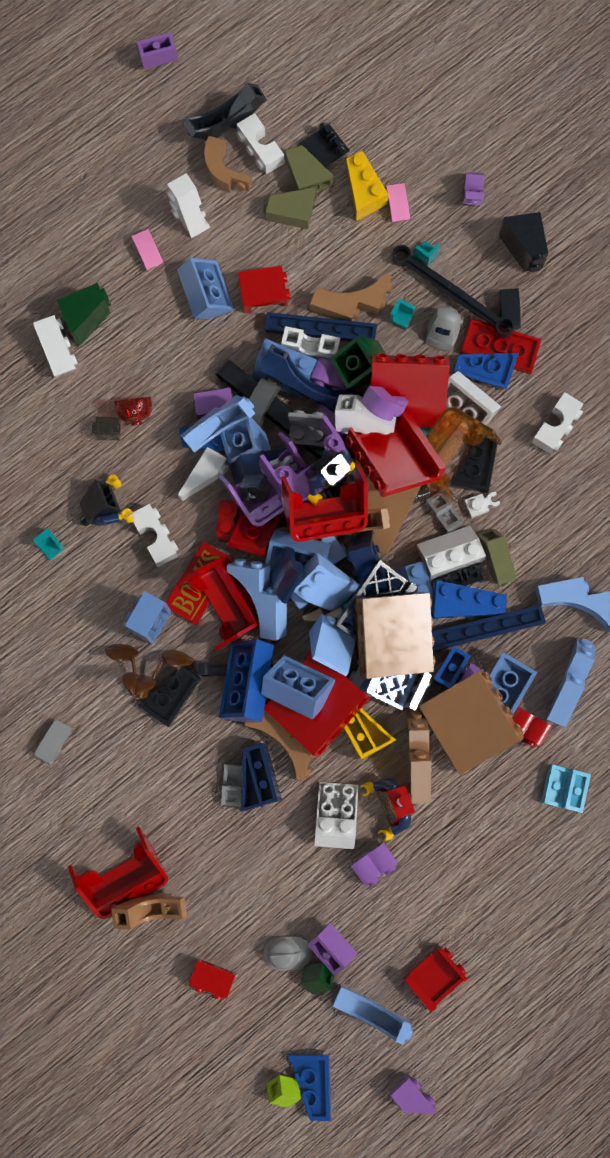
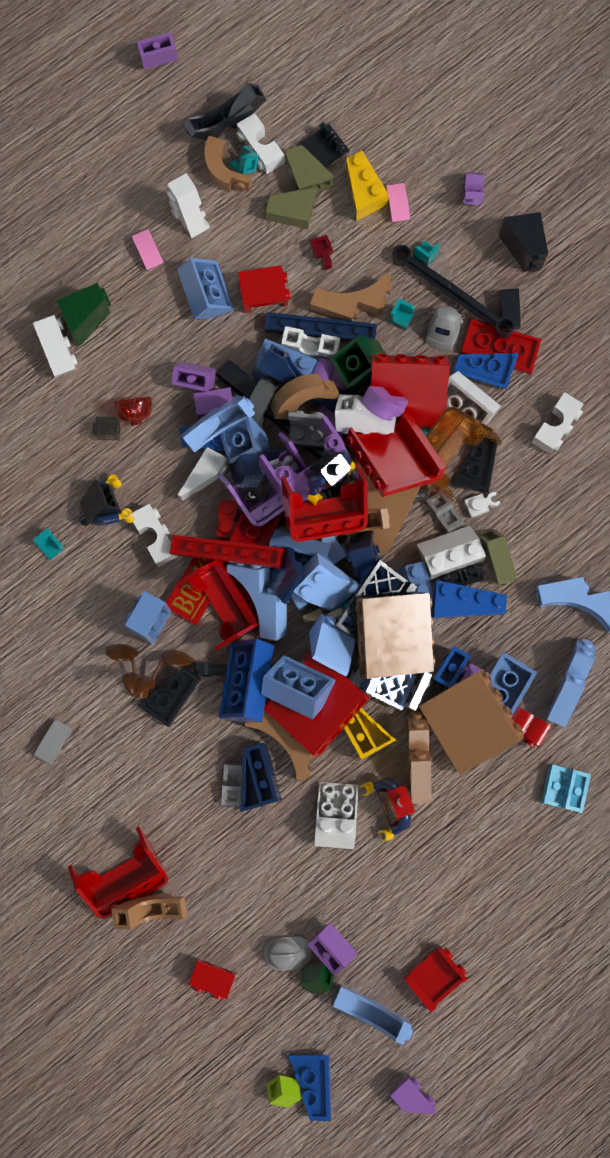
medium lavender brick [351,842,397,886] -> none
dark blue plate [432,605,546,652] -> none
none -> red plate [169,535,285,569]
none -> medium lavender brick [172,361,216,392]
none -> teal panel [229,145,259,175]
none -> medium nougat arch [270,374,339,420]
none -> dark red plate [310,235,333,270]

